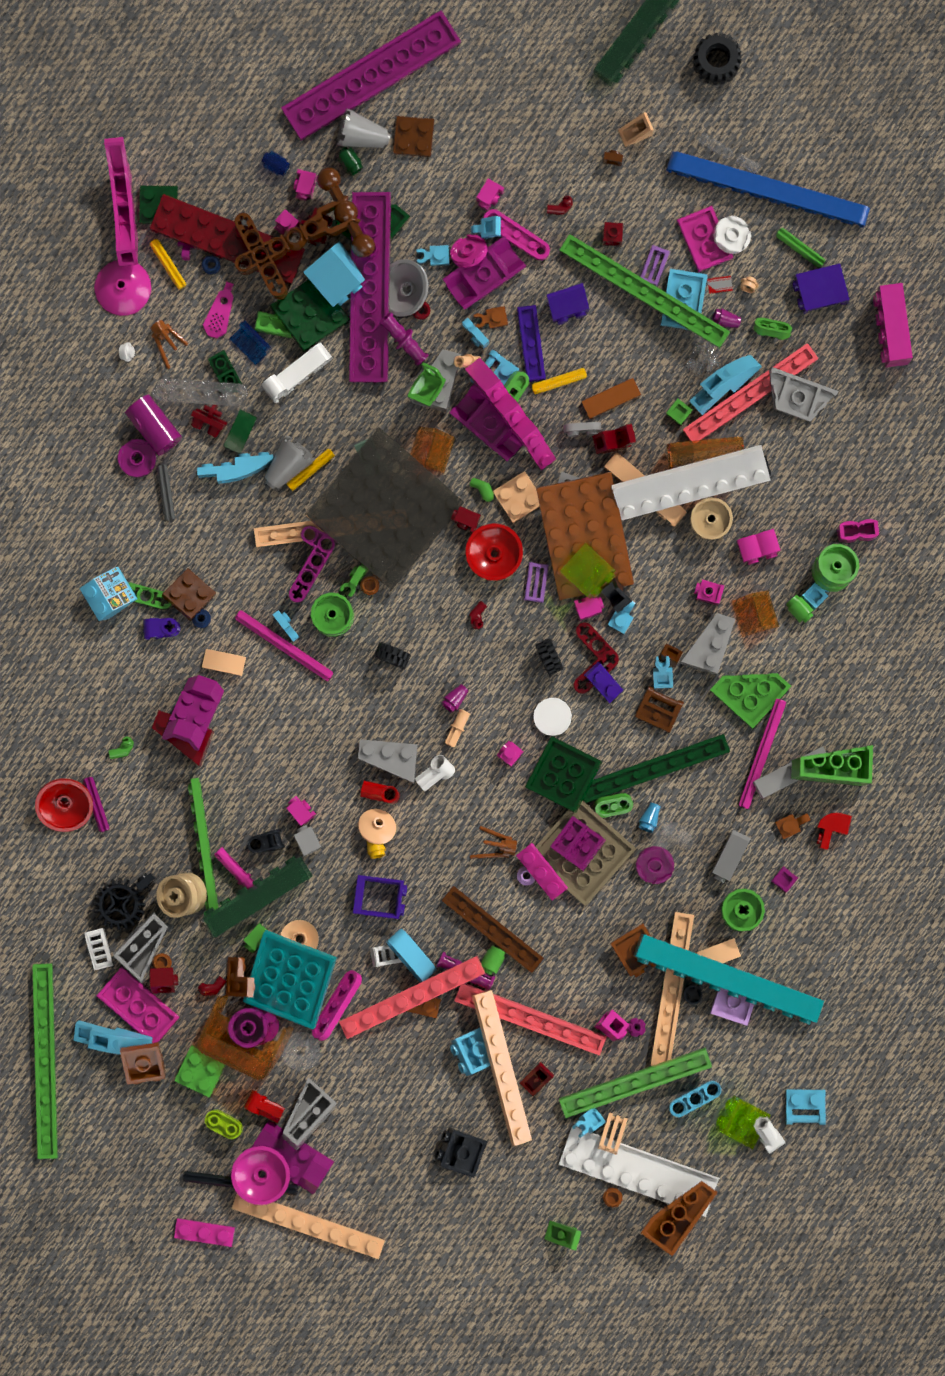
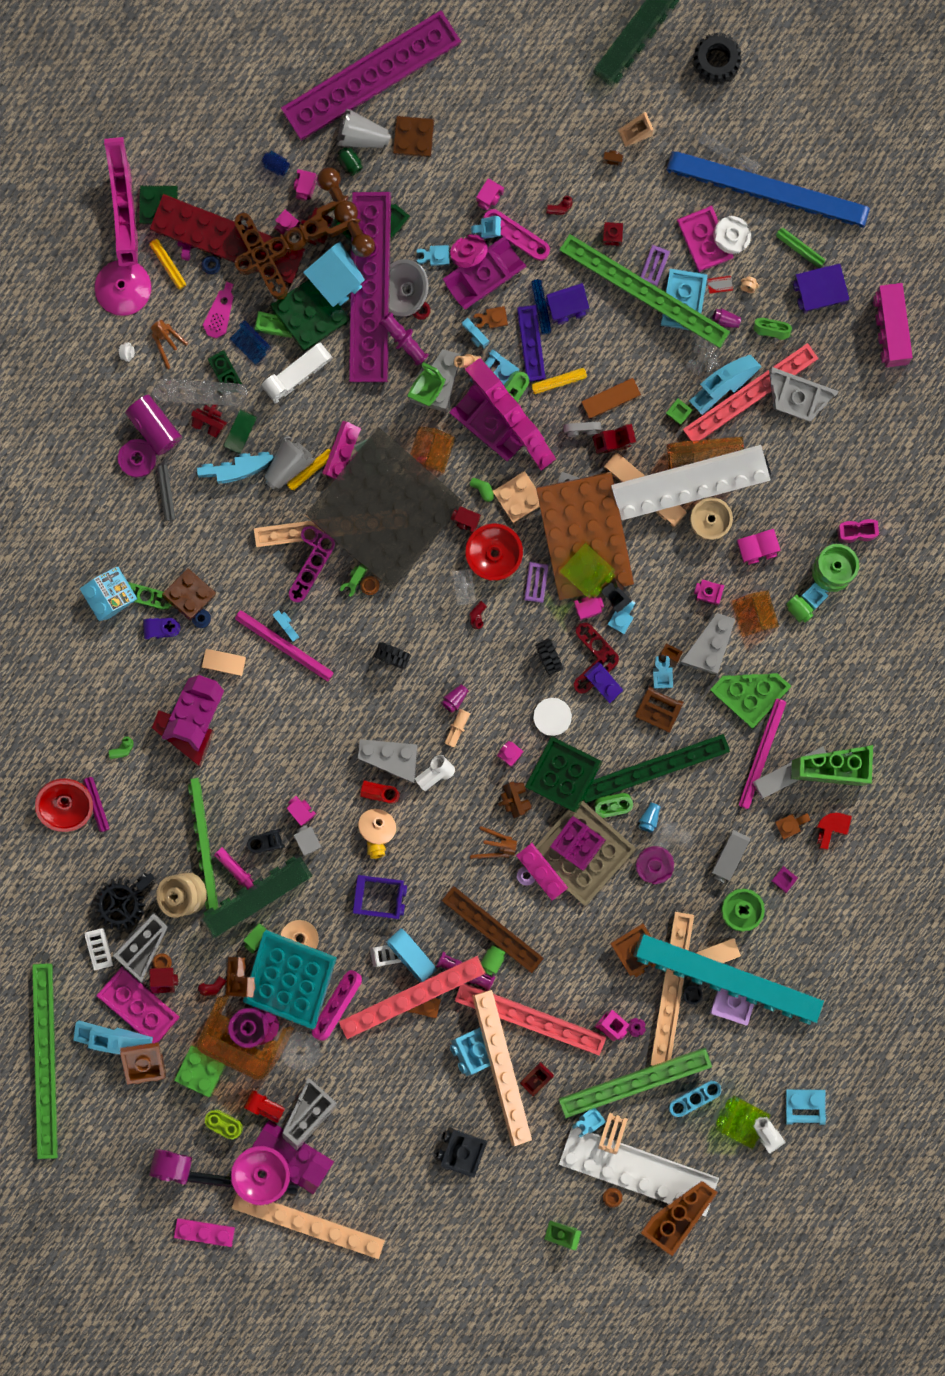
bright green wheel [311,593,354,637] -> none
none -> magenta brick [149,1149,193,1185]
none -> dark pink plate [322,421,361,481]
none -> clear hips [452,569,476,606]
none -> reddish brown hips [498,781,532,818]
none -> clear blue axle [531,279,552,335]

